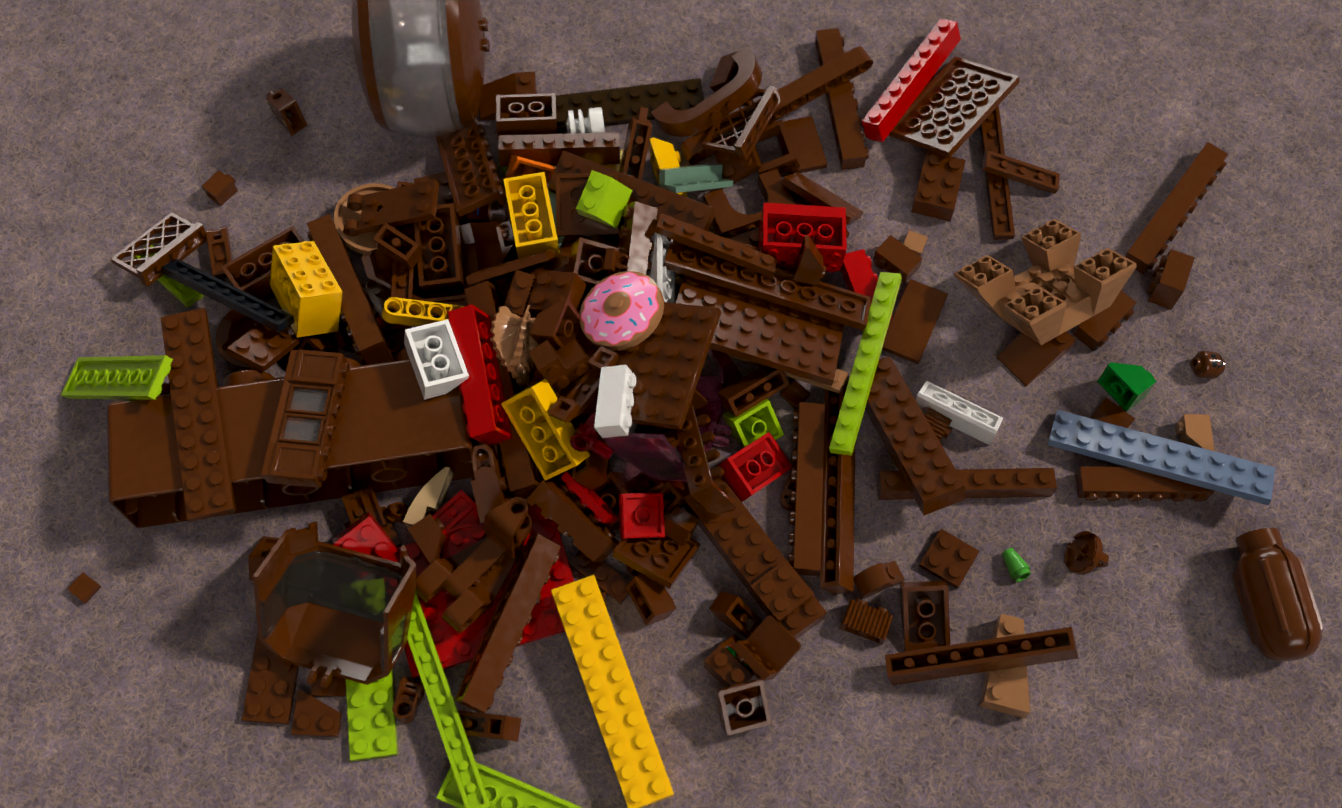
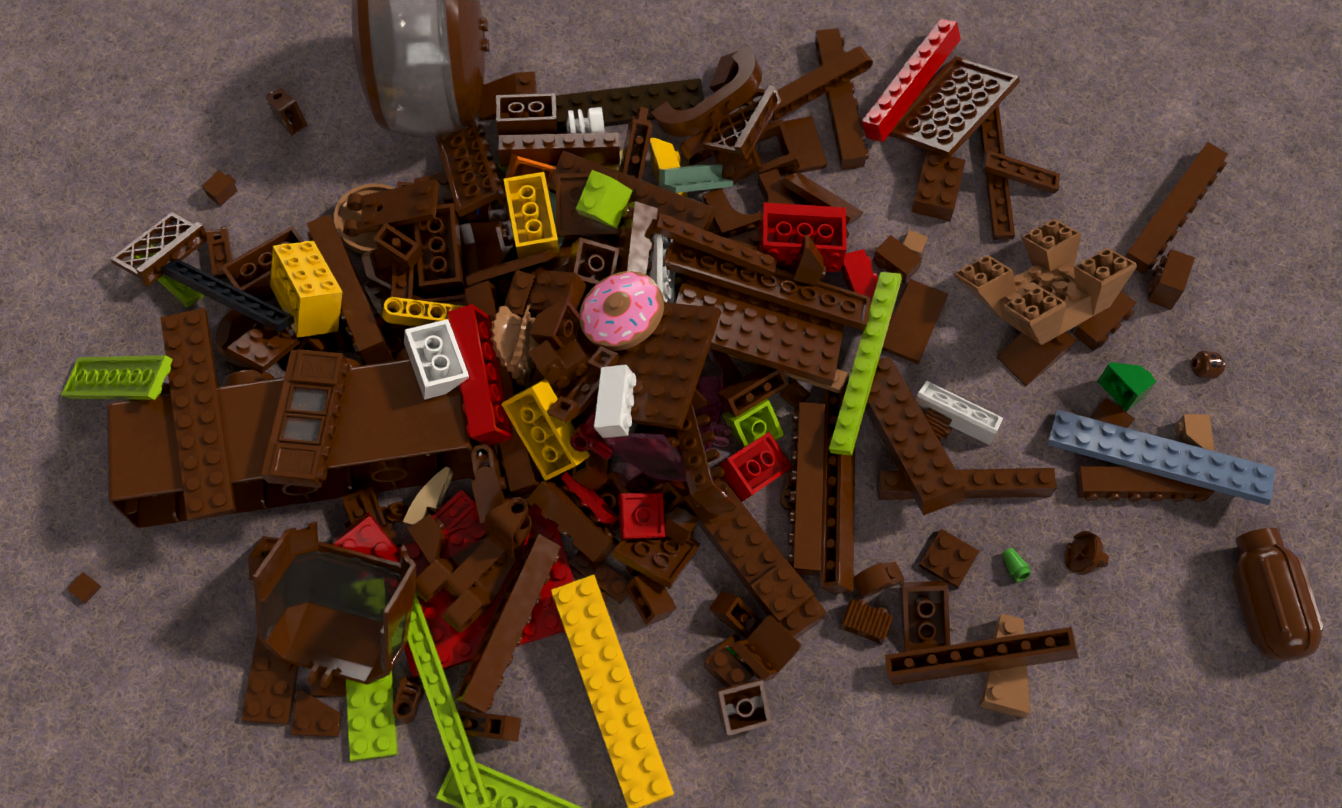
reddish brown tile [604,248,630,275] -> none

